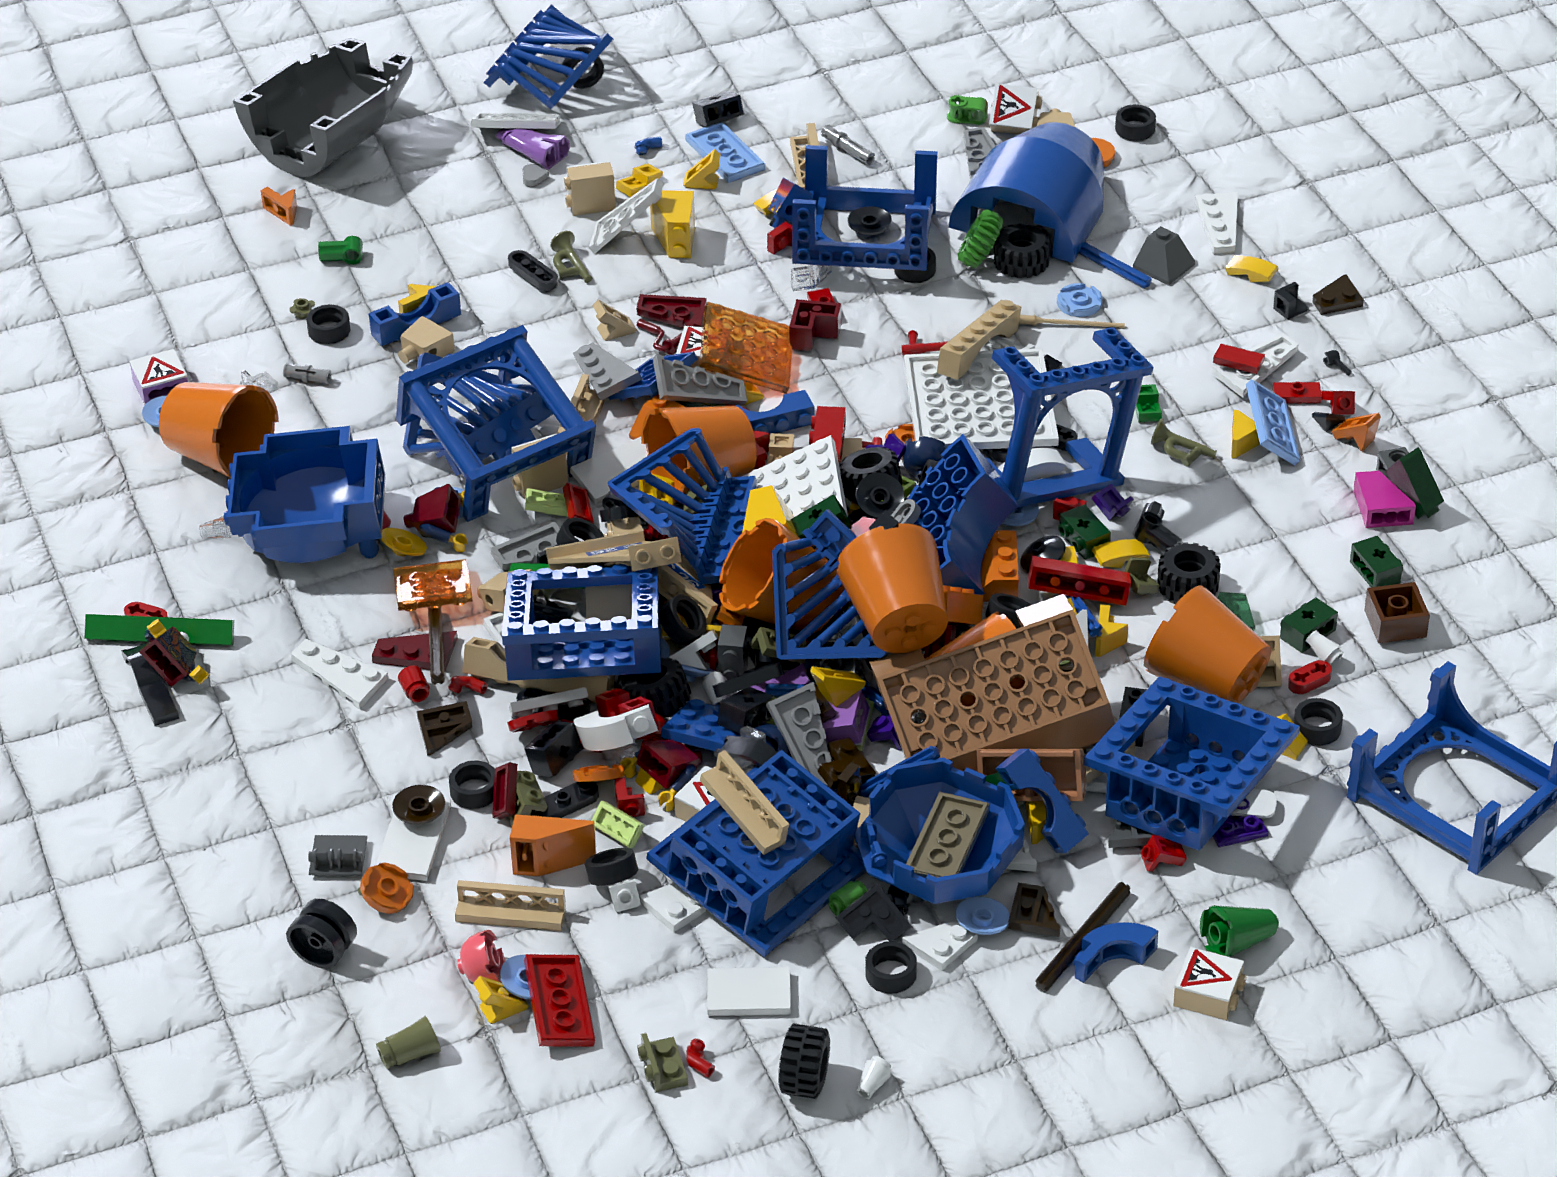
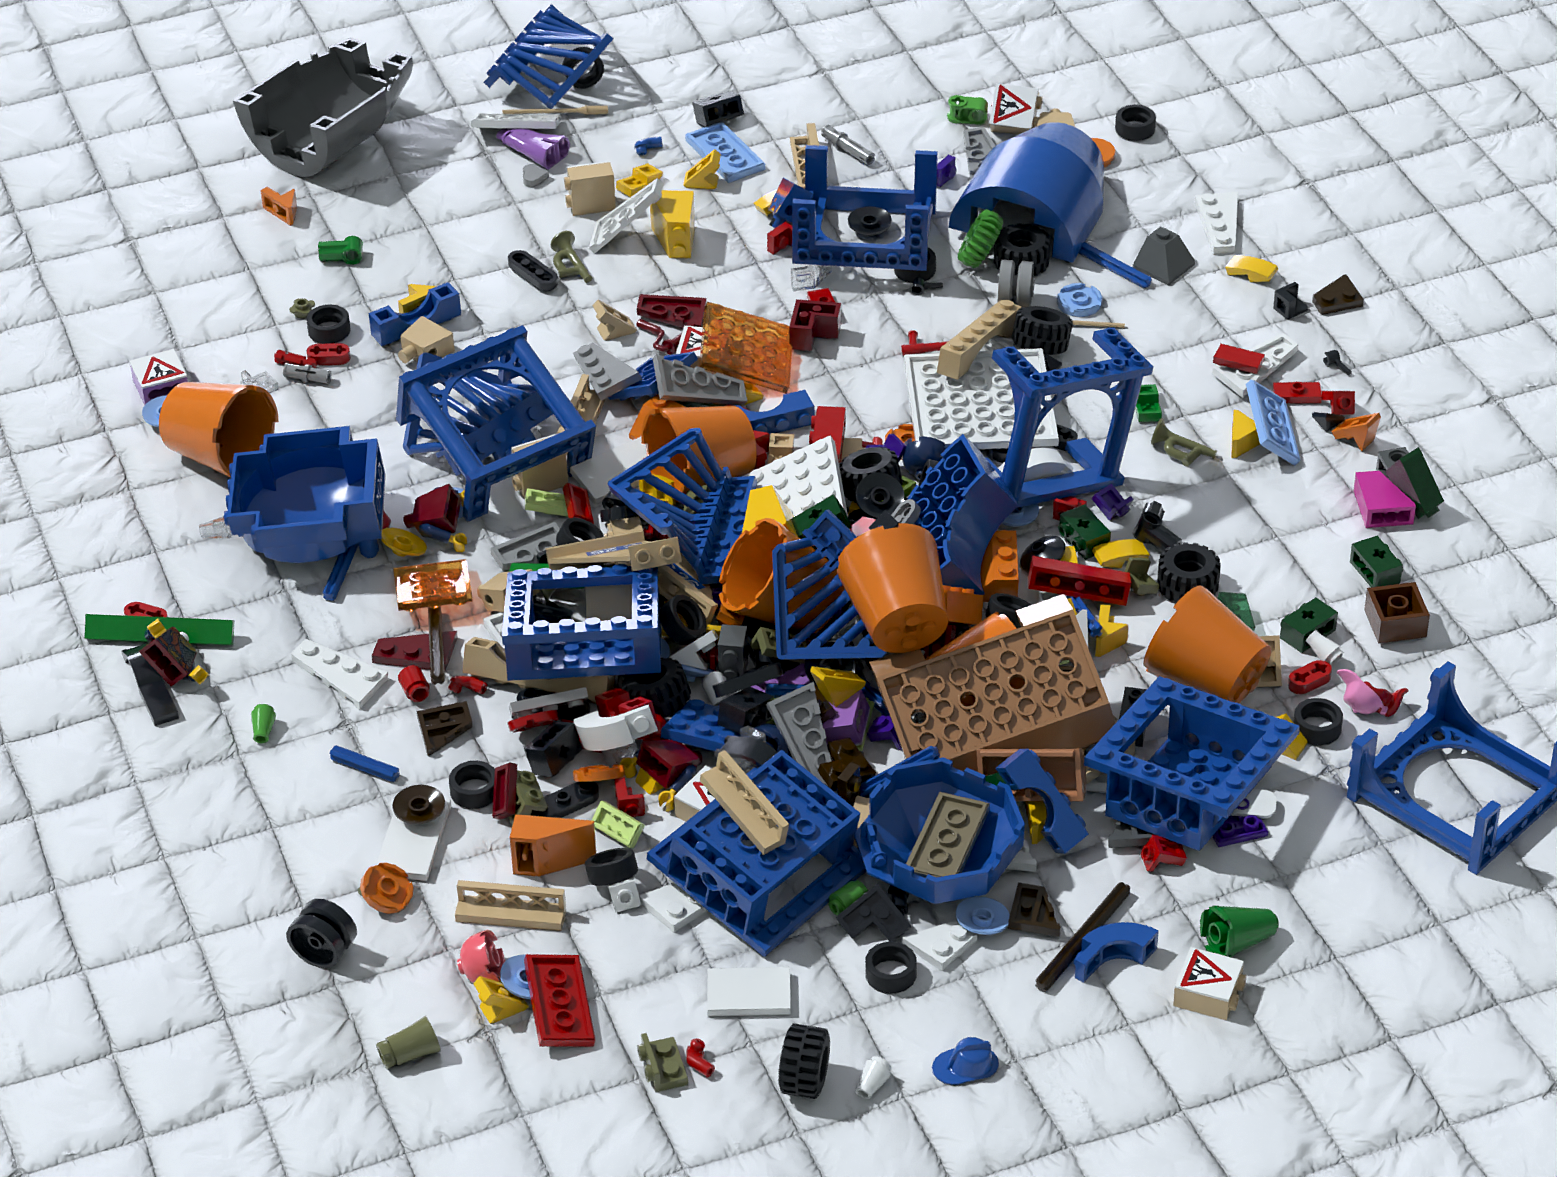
dark grey hinge [308,835,368,876] -> none
none -> bright green cone [251,704,276,743]
none -> red axle [274,350,318,368]
none -> red beam [306,343,351,366]
none -> blue axle [323,543,358,601]
none -> blue axle [329,745,400,782]
none -> tan piece [502,105,608,115]
none -> black hand [912,277,943,295]
none -> blue piece [932,1037,999,1085]
none -> dark purple bracket [937,154,957,187]
none -> light grey wheel [998,260,1035,308]
none -> black tyre [1012,306,1073,355]
none -> bright pink hair [1337,669,1409,717]

